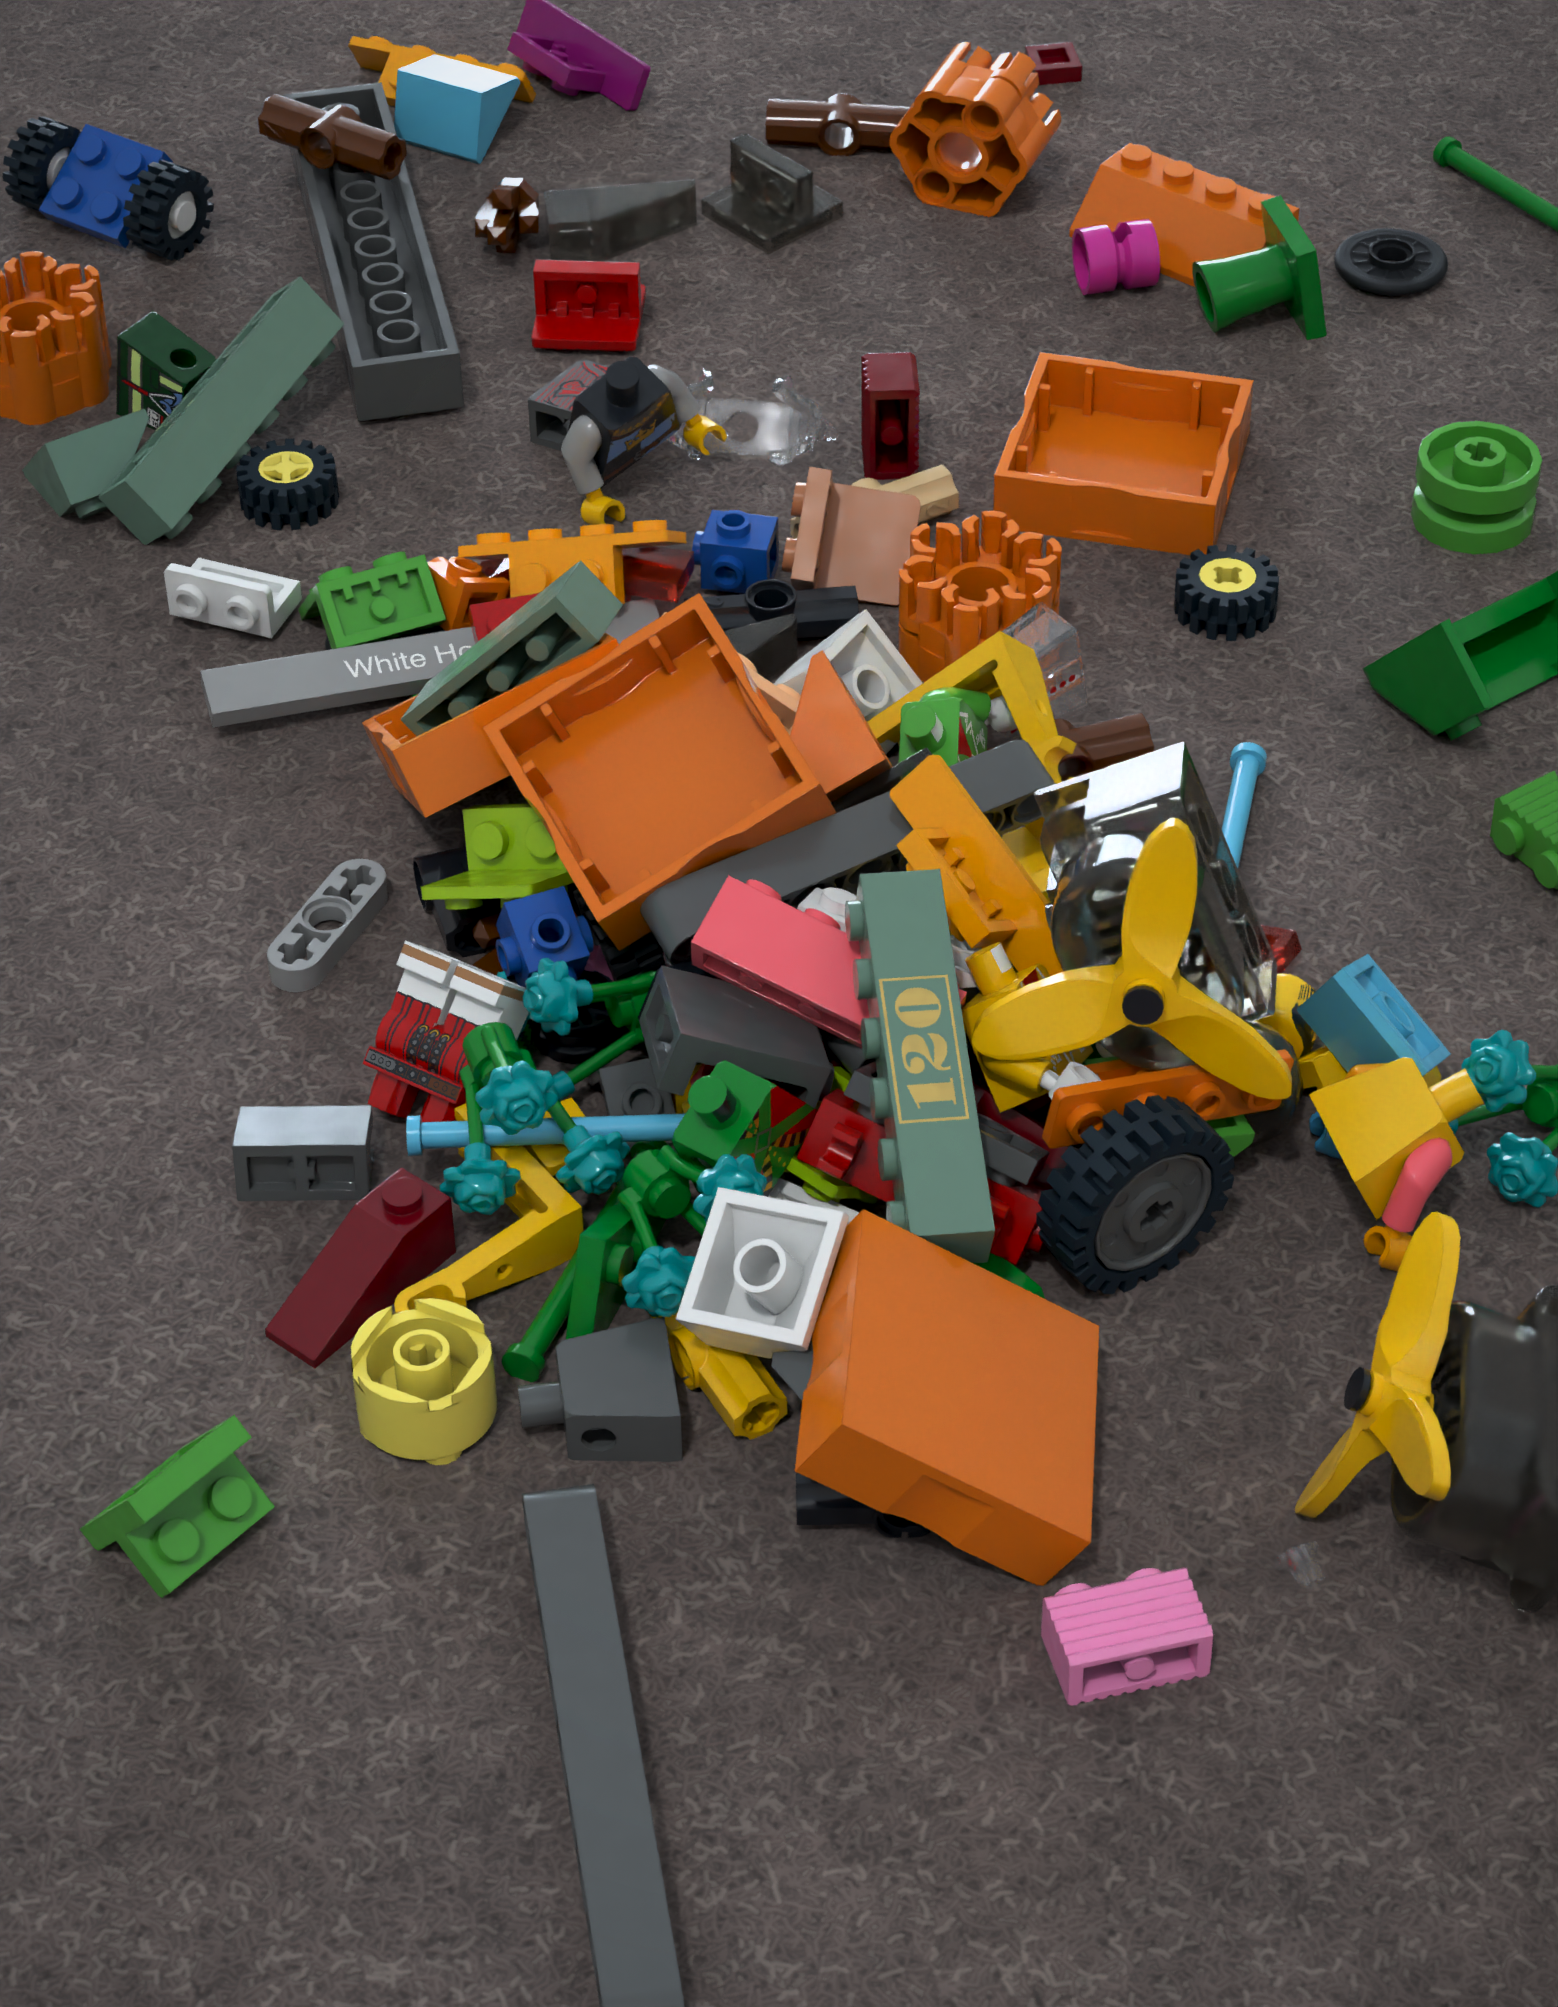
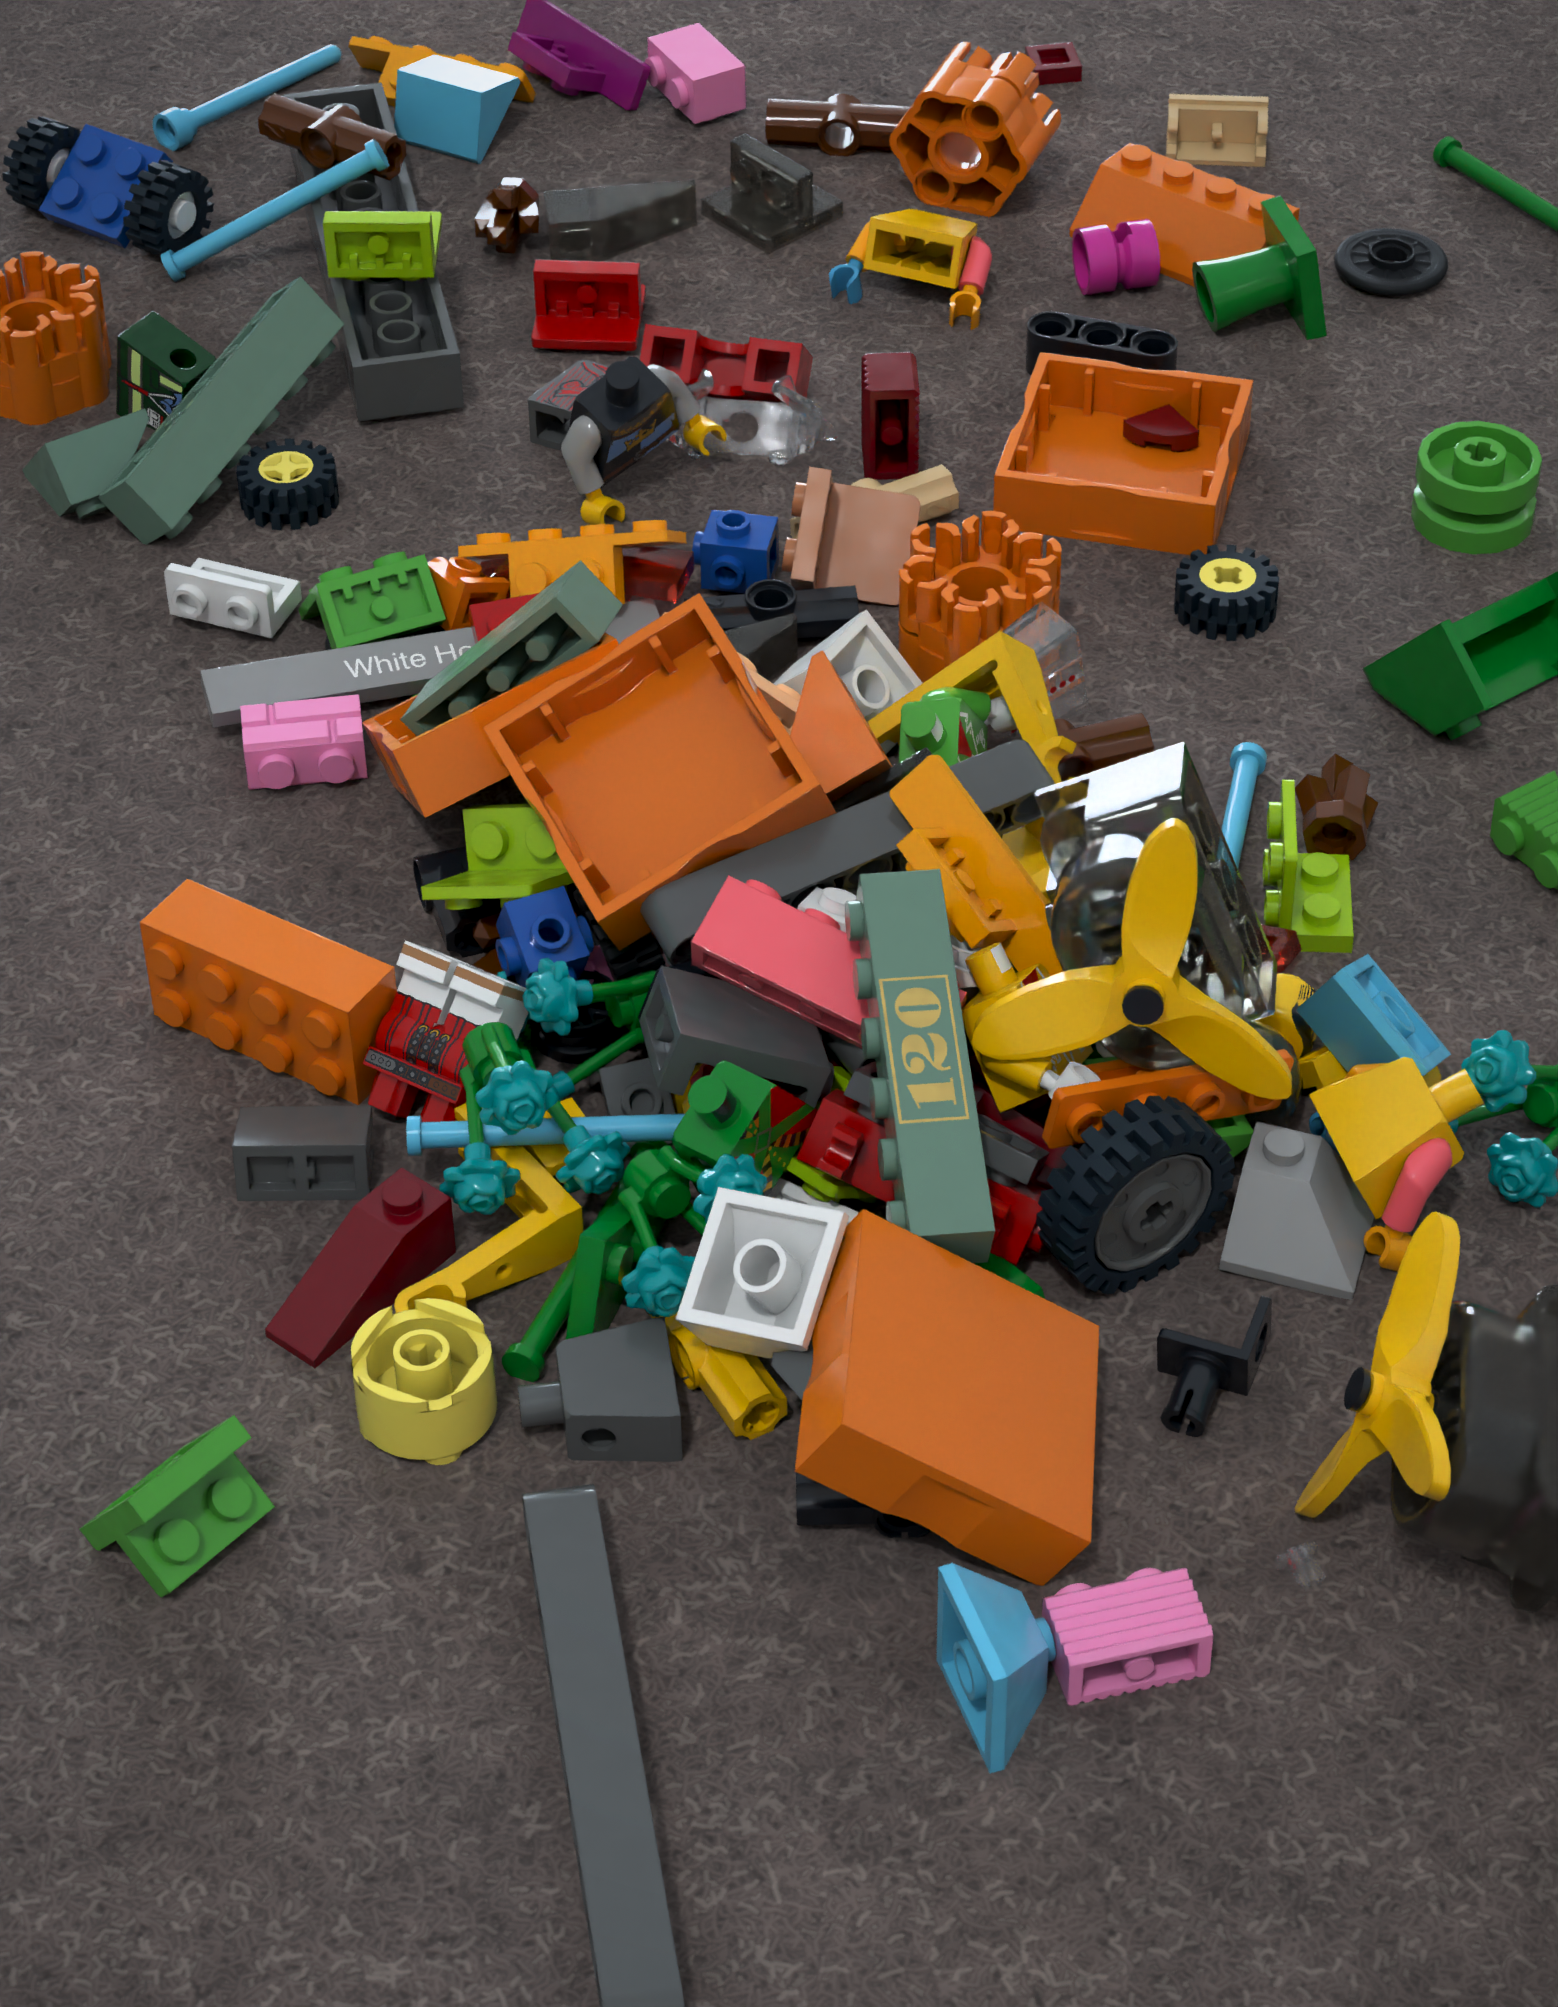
light grey beam [267,859,388,992] -> none
none -> orange brick [140,879,397,1105]
none -> medium azure piece [153,45,341,151]
none -> medium azure bar [161,139,389,282]
none -> bright pink brick [240,694,368,790]
none -> lime bracket [323,211,442,281]
none -> red arch [640,324,813,409]
none -> bright pink brick [644,23,746,124]
none -> yellow torso [829,209,992,330]
none -> medium azure slope [936,1563,1056,1773]
none -> black beam [1026,311,1178,375]
none -> dark red tile [1123,404,1199,452]
none -> black bracket [1157,1296,1272,1437]
none -> tan hinge [1166,94,1268,167]
none -> light grey slope [1219,1121,1374,1300]
none -> lime bracket [1262,779,1354,953]
none -> reddish brown rock [1295,754,1378,861]

